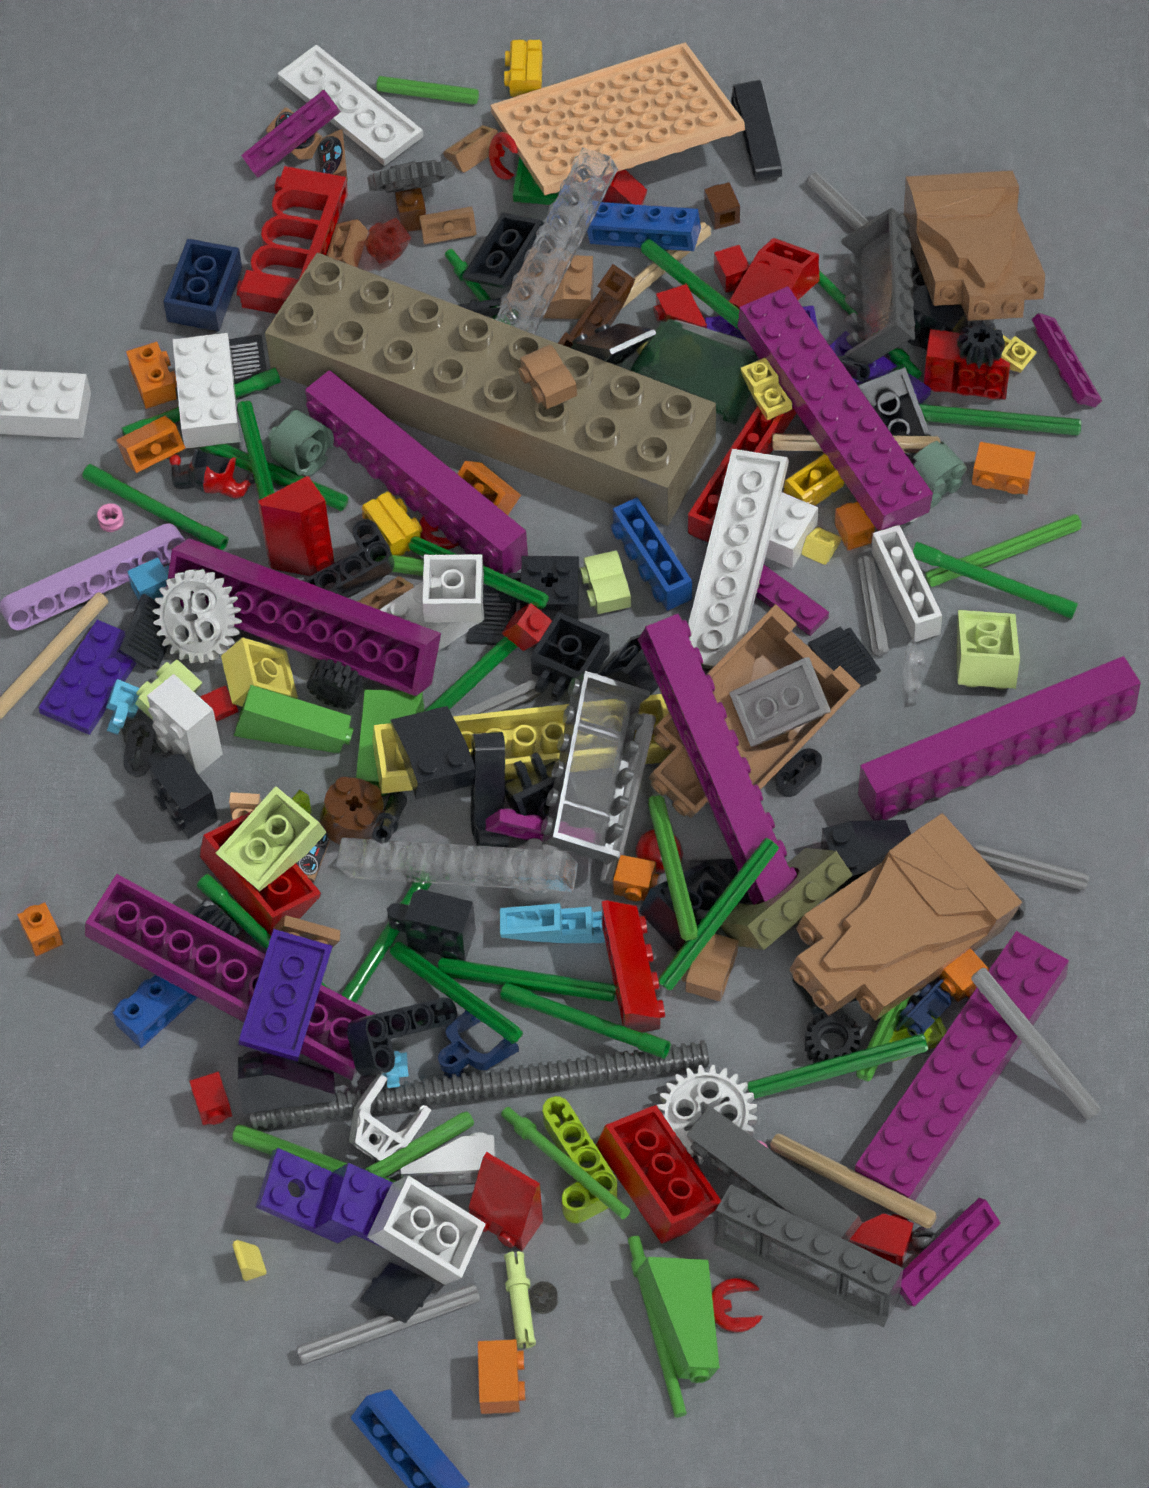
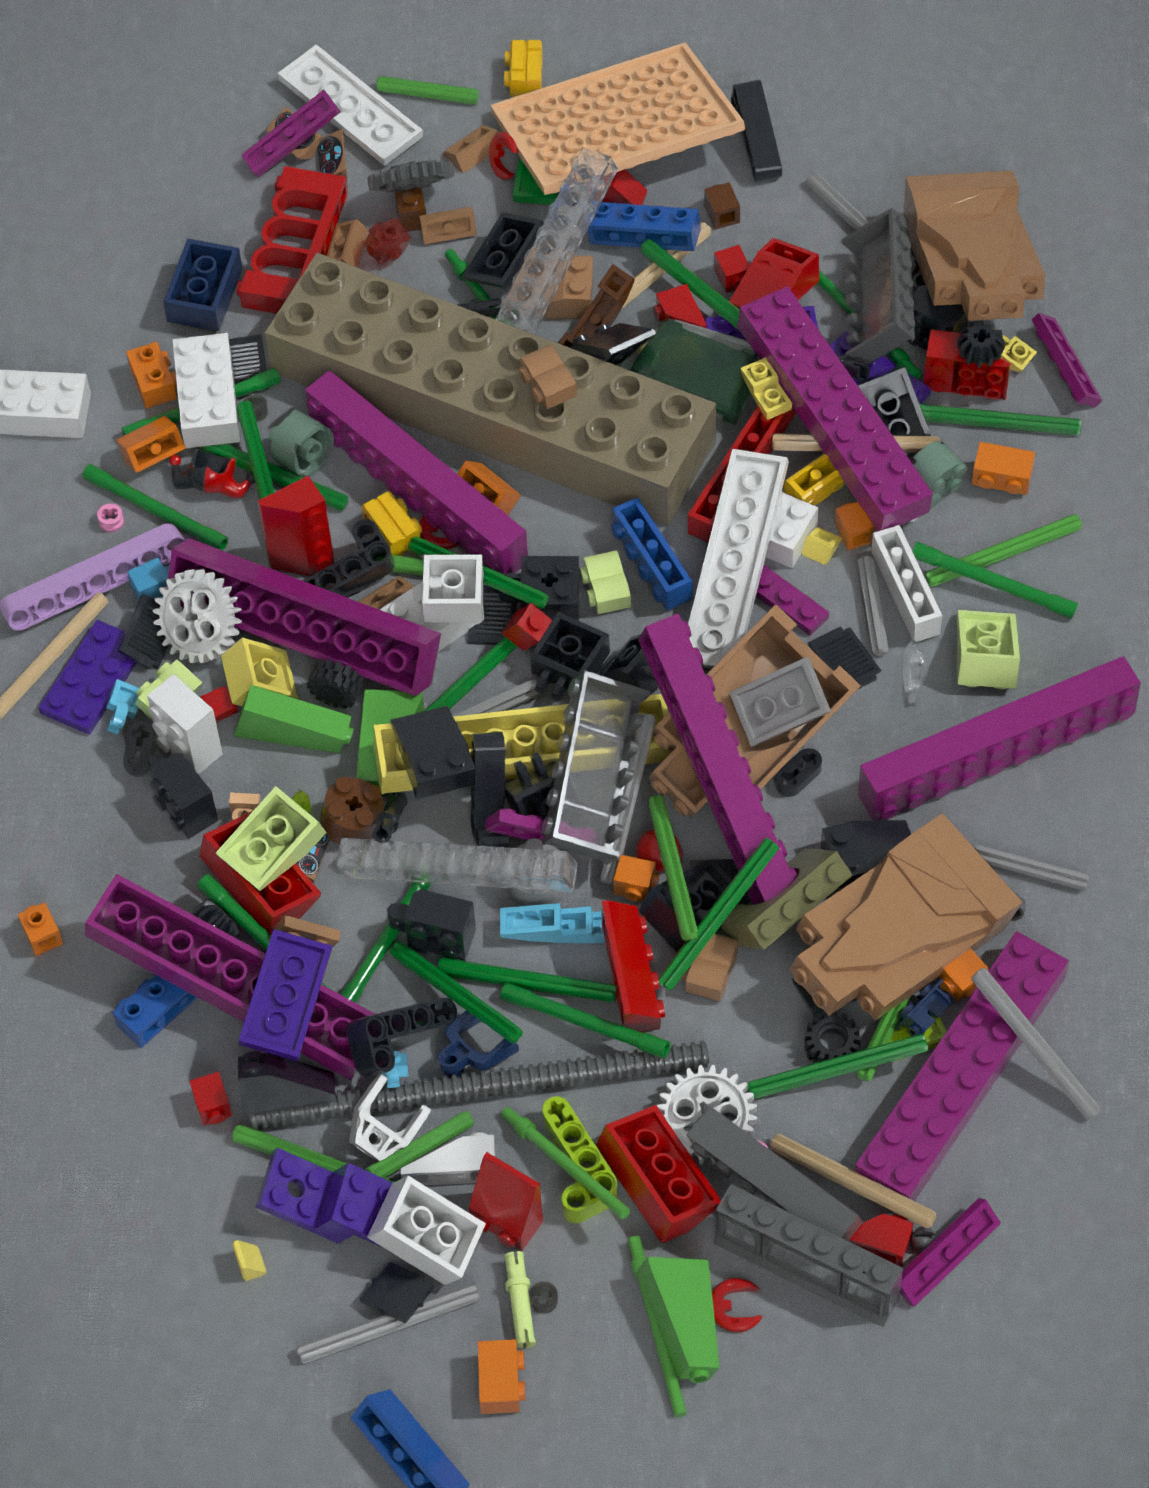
none -> clear smoke bush [243,394,268,422]

